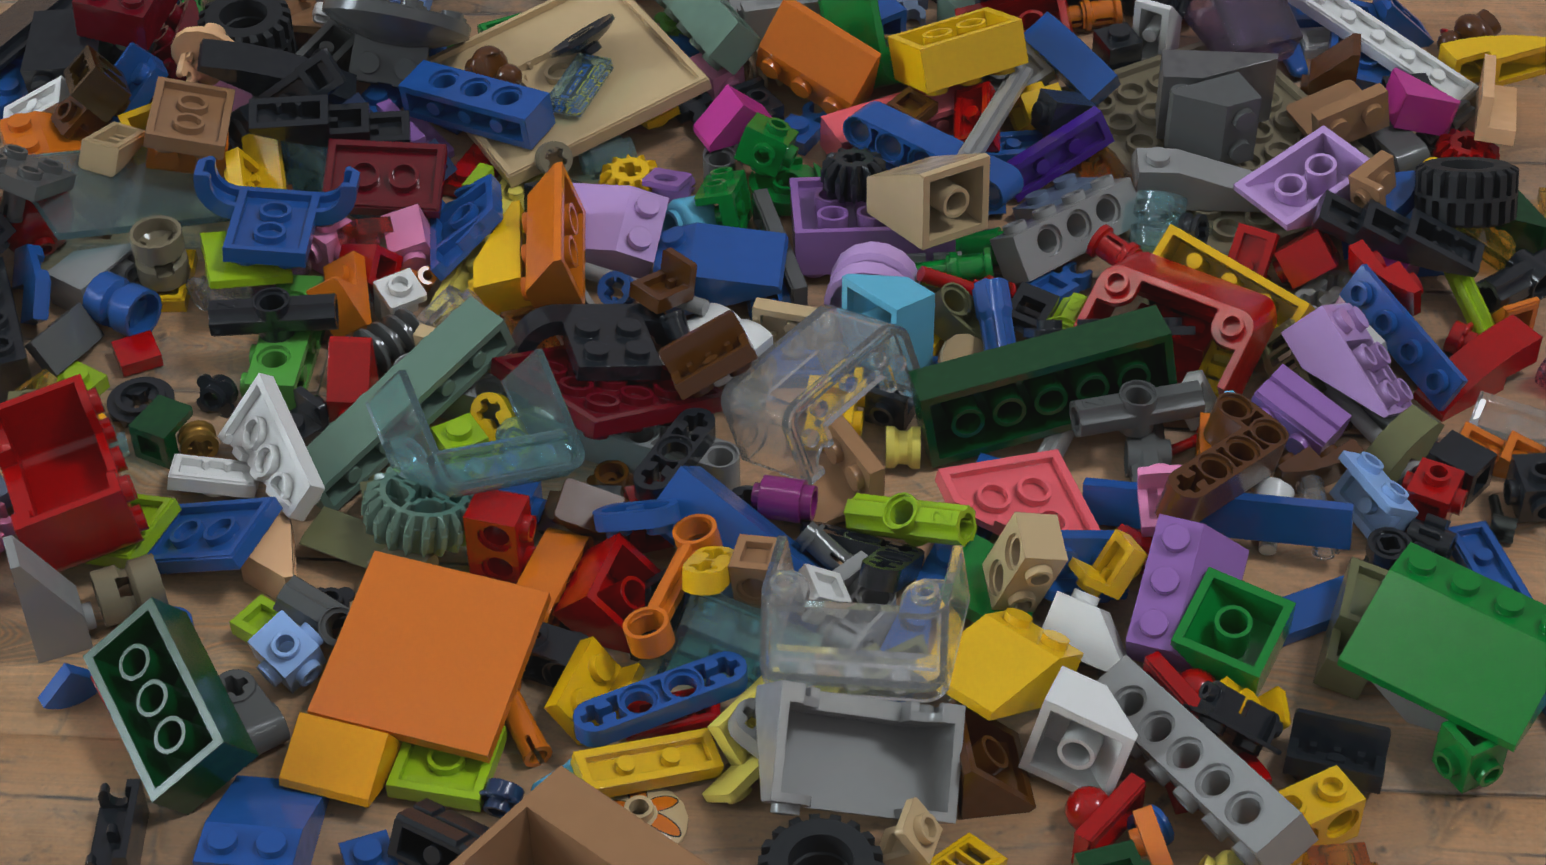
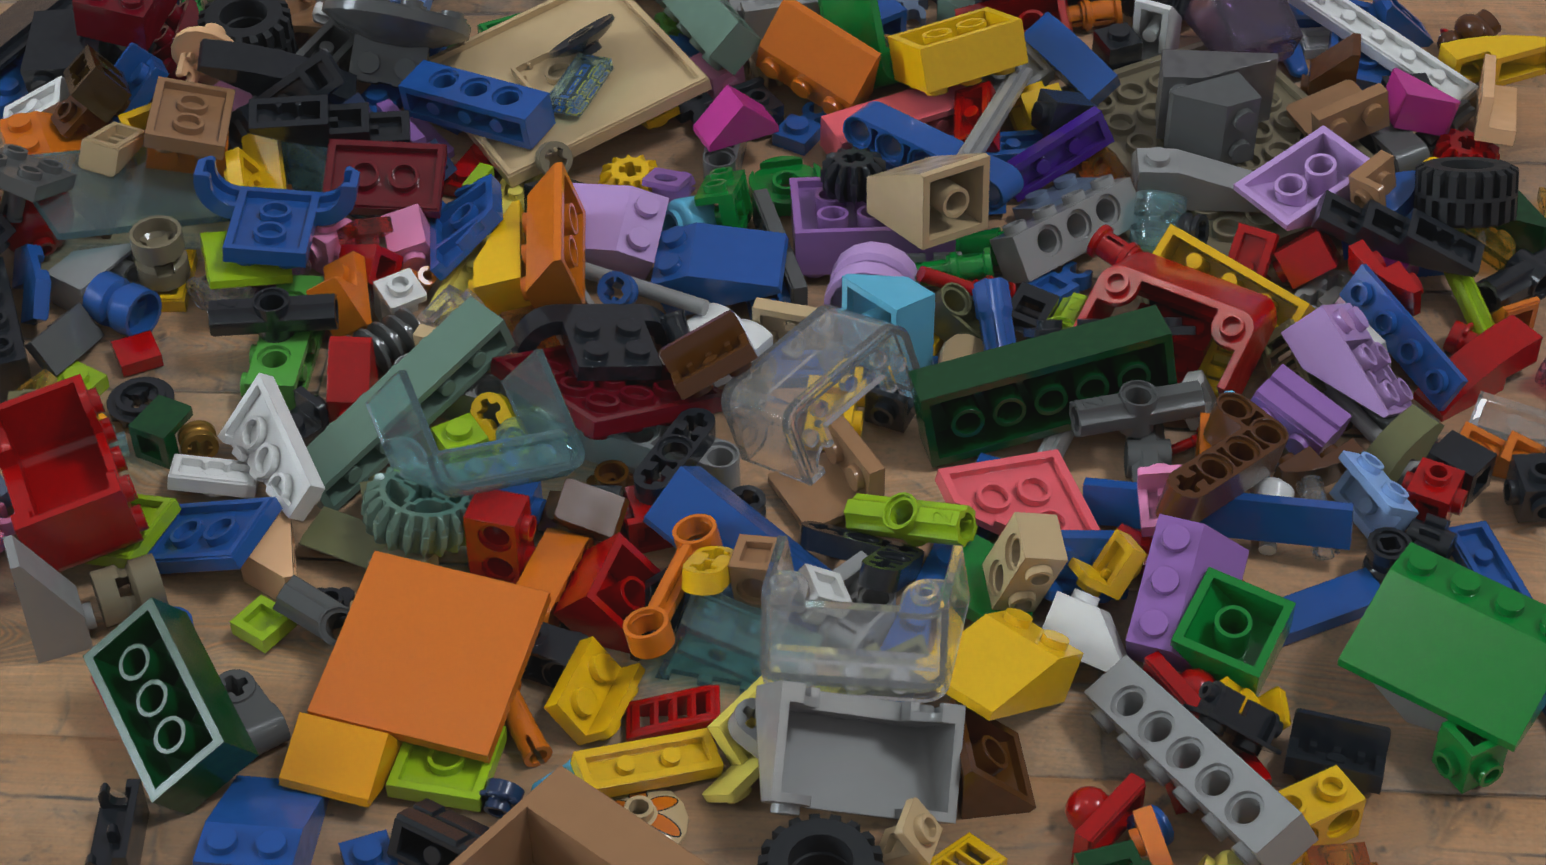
blue tile [38,663,97,709] -> none
black plate [197,374,238,418] -> none
light blue brick [247,610,327,693] -> none
reddish brown animal [464,45,522,85] -> none
blue beam [573,651,748,748] -> none
clear light blue brick [578,135,637,180] -> none
blue plate [592,499,681,538] -> none
reddish brown bracket [629,247,697,315] -> none
green brick [734,112,799,178] -> none
magenta brick [751,475,818,524] -> none
dark grey pin [795,521,854,571] -> none
light yellow wheel [885,426,921,469] -> none
reddish brown tile [886,86,938,123] -> none
white slope [1018,666,1138,795] -> none
olive slope [1313,557,1389,700] -> none
pearl dark grey hand [1488,494,1518,544] -> none

